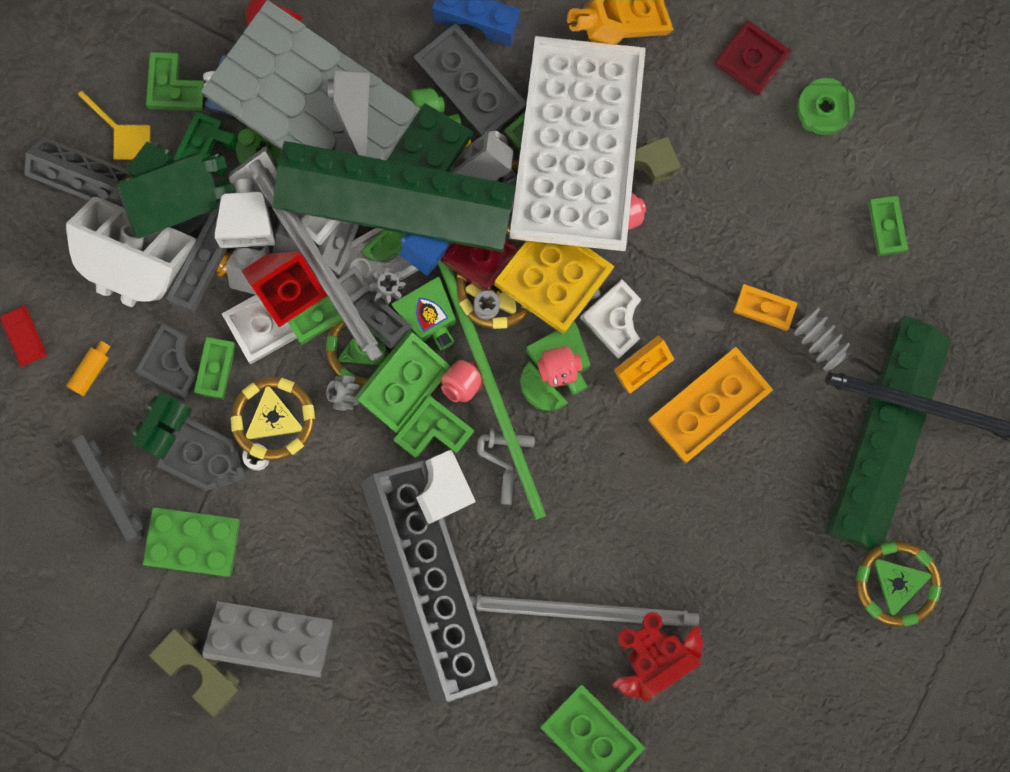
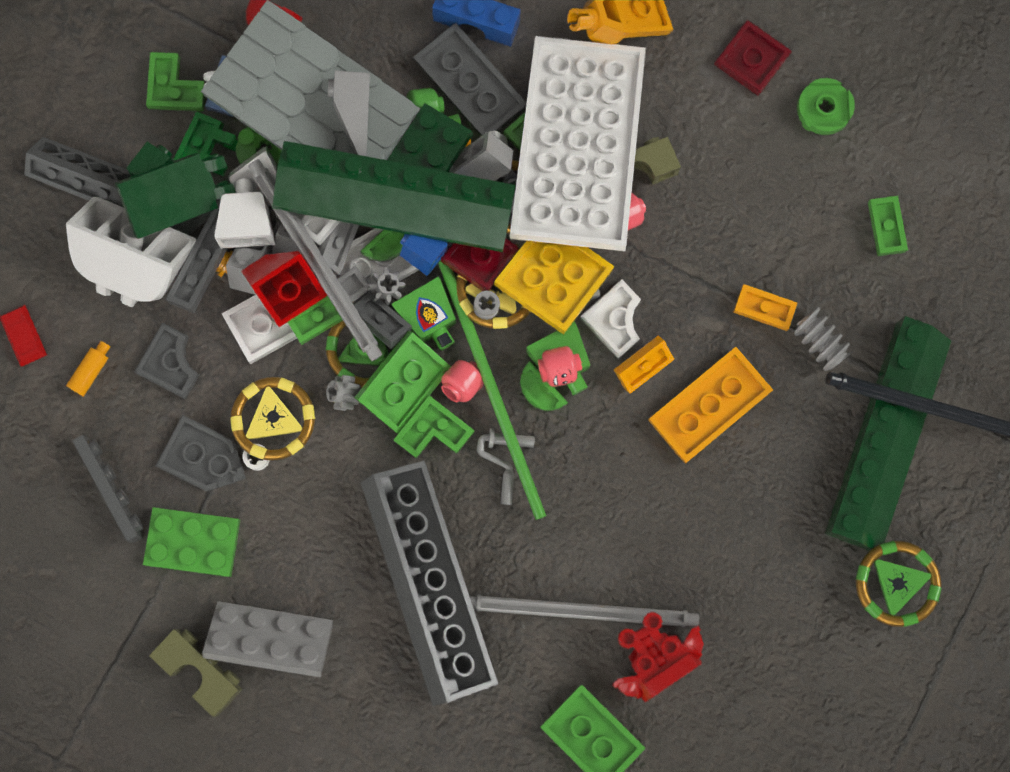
yellow piece [78,91,150,160] -> none
dark green plate [132,392,192,460] -> none
bright green plate [194,337,236,399] -> none
white tile [416,450,476,524] -> none

